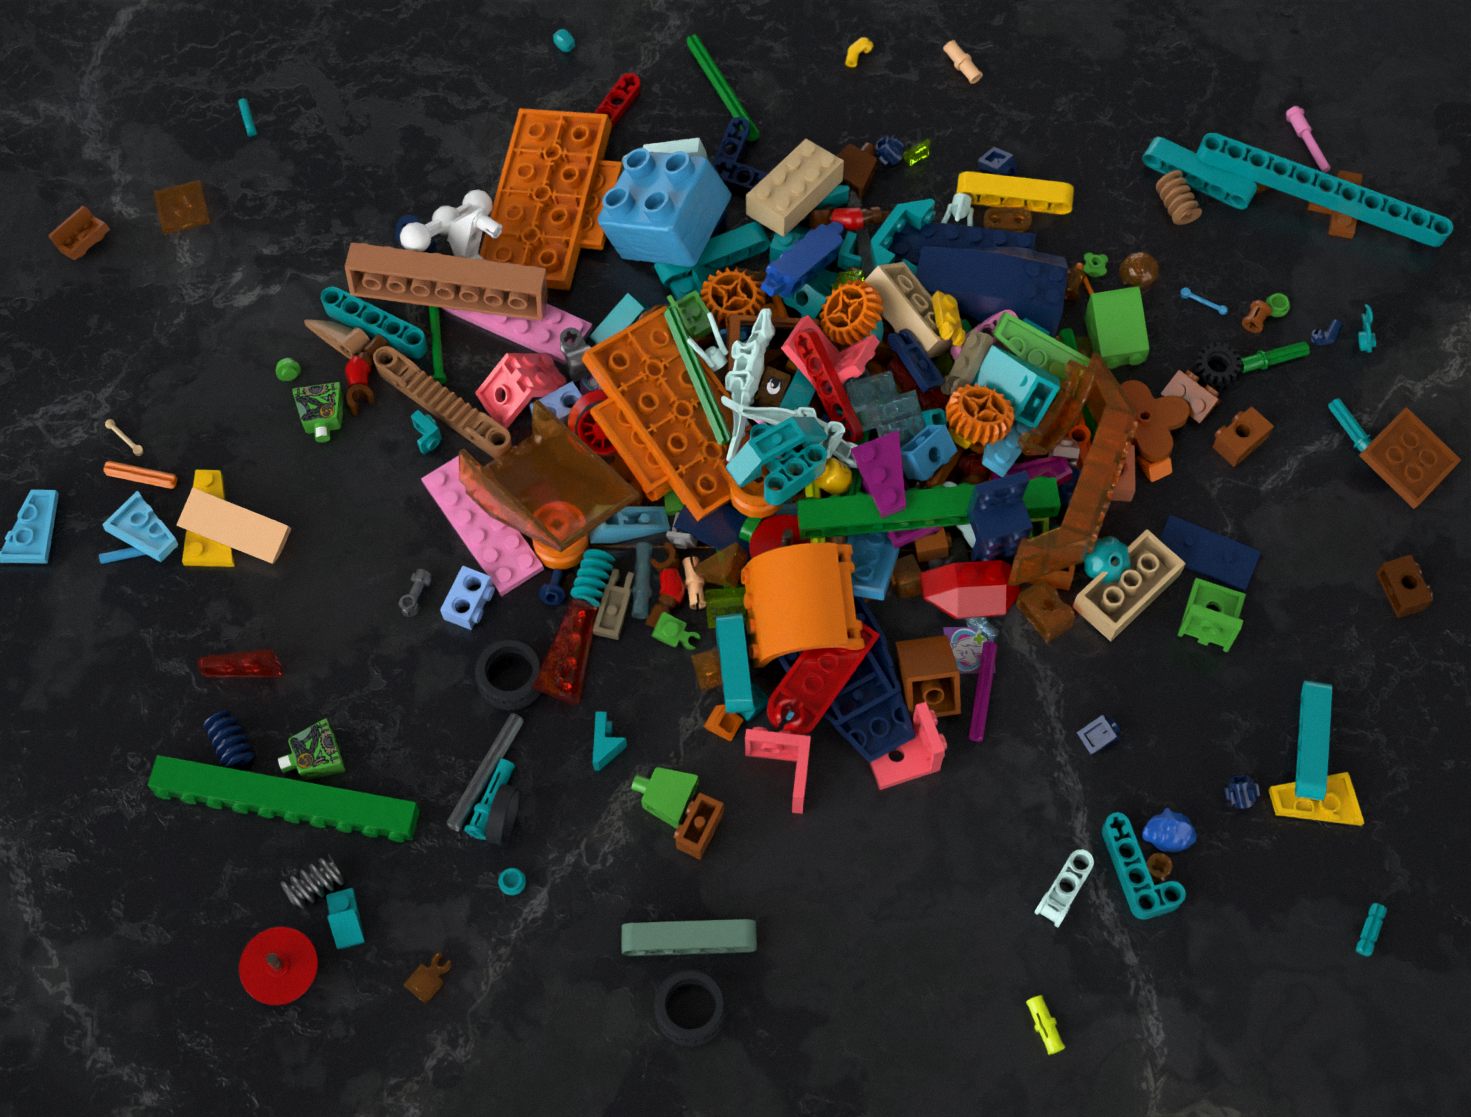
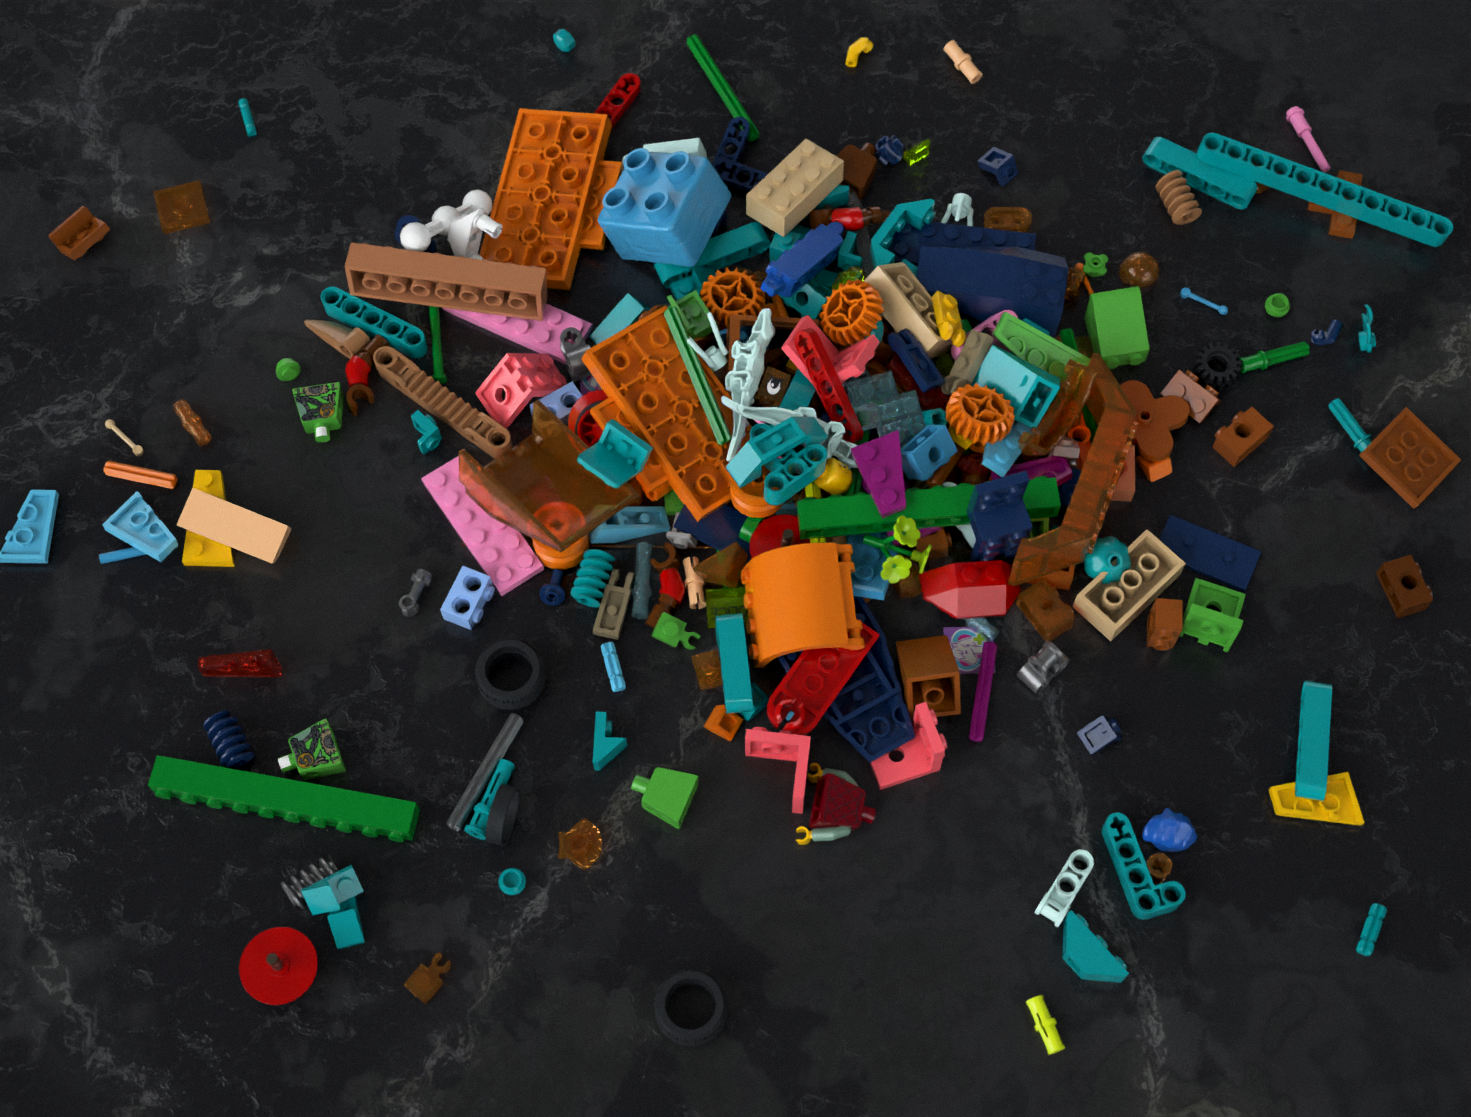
clear red wing [532,599,597,705] -> none
sand green beam [621,919,757,956] -> none
dark orange brick [674,792,724,860] -> none
yellow beam [956,172,1074,214] -> none
dark blue gear [1224,775,1260,808] -> none
dark orange bush [1242,300,1272,333] -> none
none -> clear orange pin [172,399,212,446]
none -> teal slope [301,865,364,915]
none -> clear orange animal [558,819,602,869]
none -> teal bracket [577,419,653,488]
none -> medium azure axle [601,642,626,692]
none -> dark red torso [796,763,876,845]
none -> lime plant [863,516,932,584]
none -> flat silver piece [1017,641,1070,694]
none -> teal slope [1062,910,1129,983]
none -> dark orange brick [1147,598,1182,650]

